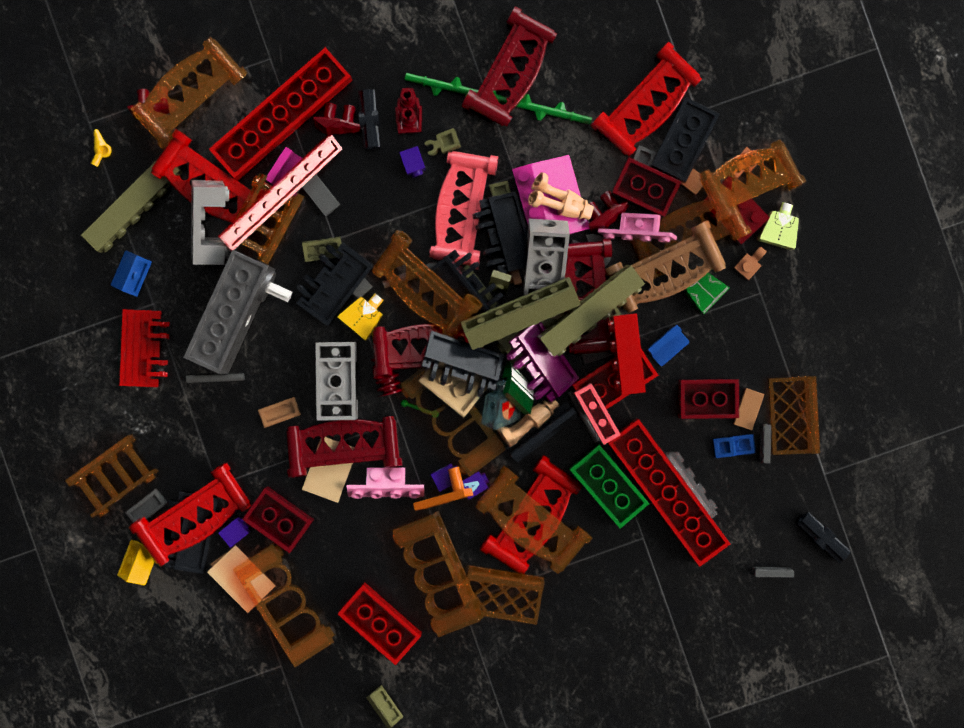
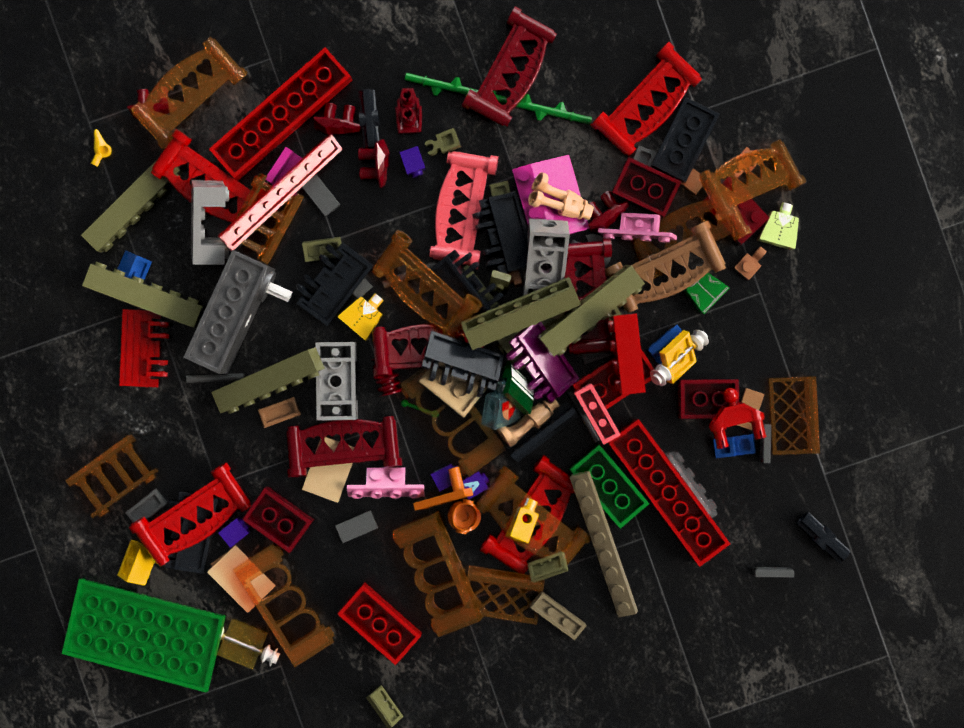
none -> green plate [62,578,226,692]
none -> olive brick [82,261,202,328]
none -> olive brick [212,347,325,414]
none -> clear yellow plate [217,619,280,670]
none -> dark grey tile [335,510,378,543]
none -> dark red connector [358,139,390,188]
none -> orange cap [448,499,481,534]
none -> yellow torso [505,498,539,544]
none -> olive plate [527,551,569,583]
none -> dark tan plate [529,591,587,640]
none -> dark tan plate [570,471,638,617]
none -> yellow plate [650,330,709,386]
none -> red connector [709,388,767,449]

